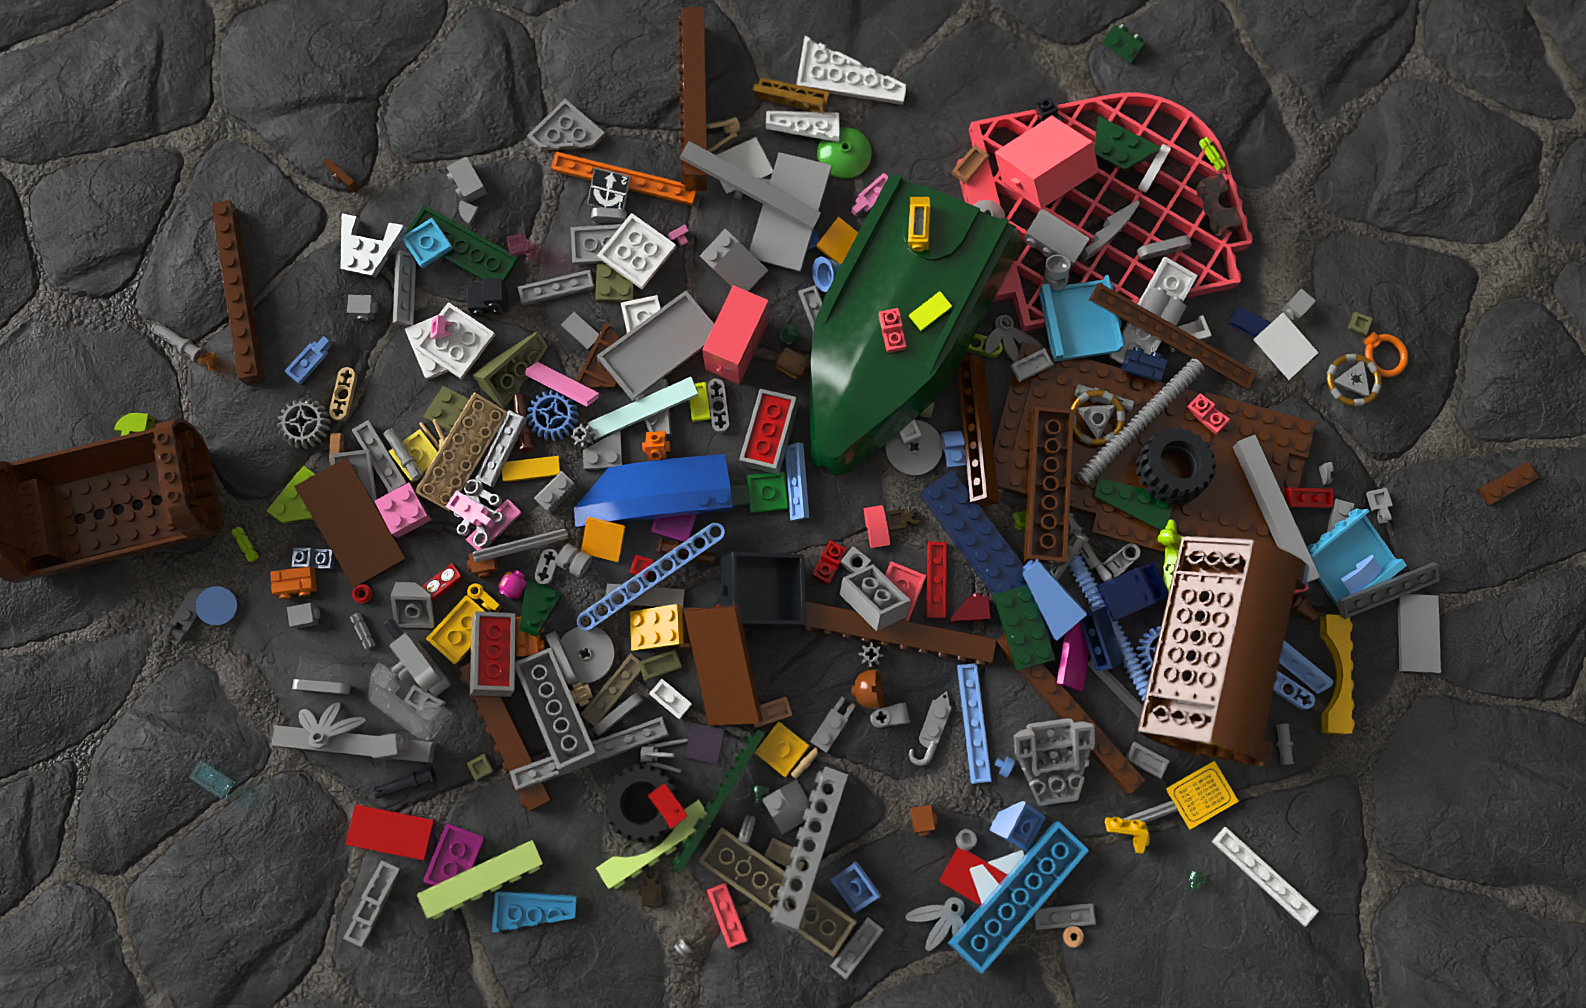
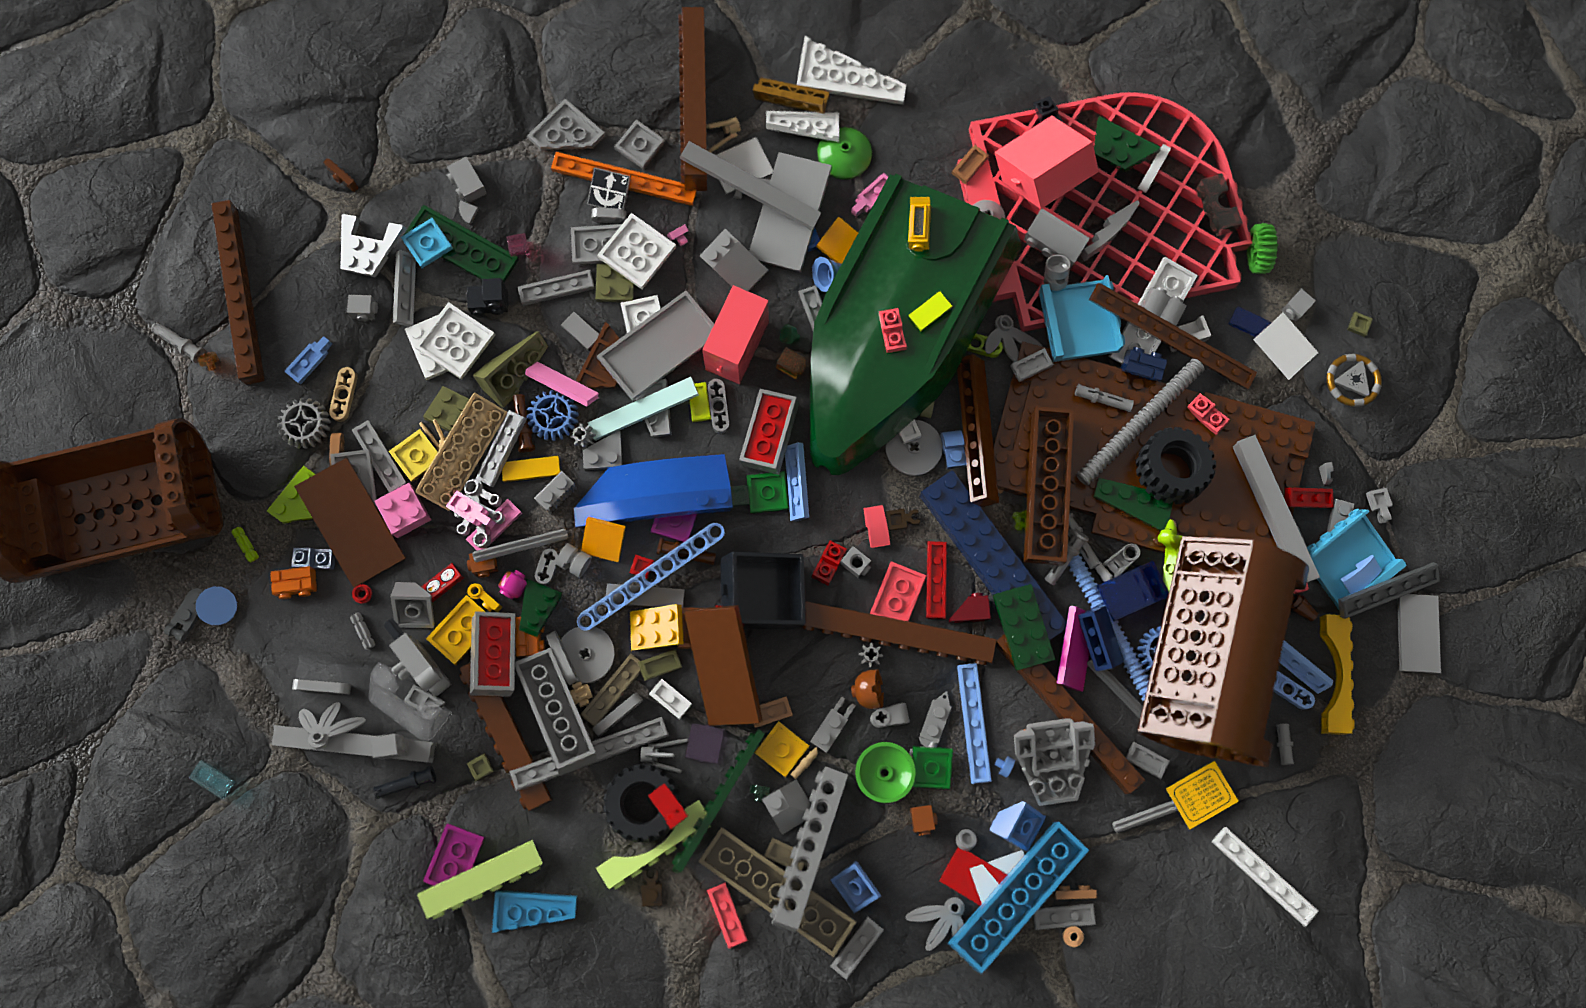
lime brick [114,413,155,436] -> none
light grey brick [287,603,320,629] -> none
light grey slope [343,861,400,948] -> none
red tile [345,804,435,860] -> none
light grey pin [384,428,424,481] -> none
bright pink tile [431,315,452,340] -> none
orange brick [642,431,670,461] -> none
light grey bush [674,939,694,959] -> none
light grey axle [739,815,755,843] -> none
light grey brick [840,565,911,631] -> none
medium blue slope [1023,559,1087,640] -> none
light grey piece [1070,390,1125,445] -> none
dark green bracket [1101,23,1145,63] -> none
yellow bracket [1105,817,1150,854] -> none
light grey beam [1137,235,1192,260] -> none
clear green tile [1185,870,1207,890] -> none
lime axle [1199,137,1226,171] -> none
orange piece [1363,332,1408,378] -> none
reddish brown plate [1478,462,1539,506] -> none
none -> light grey tile [614,120,666,170]
none -> bright green dish [855,742,916,803]
none -> green tile [912,746,953,789]
none -> medium nougat plate [1052,885,1097,899]
none -> bright green gear [1247,223,1278,274]

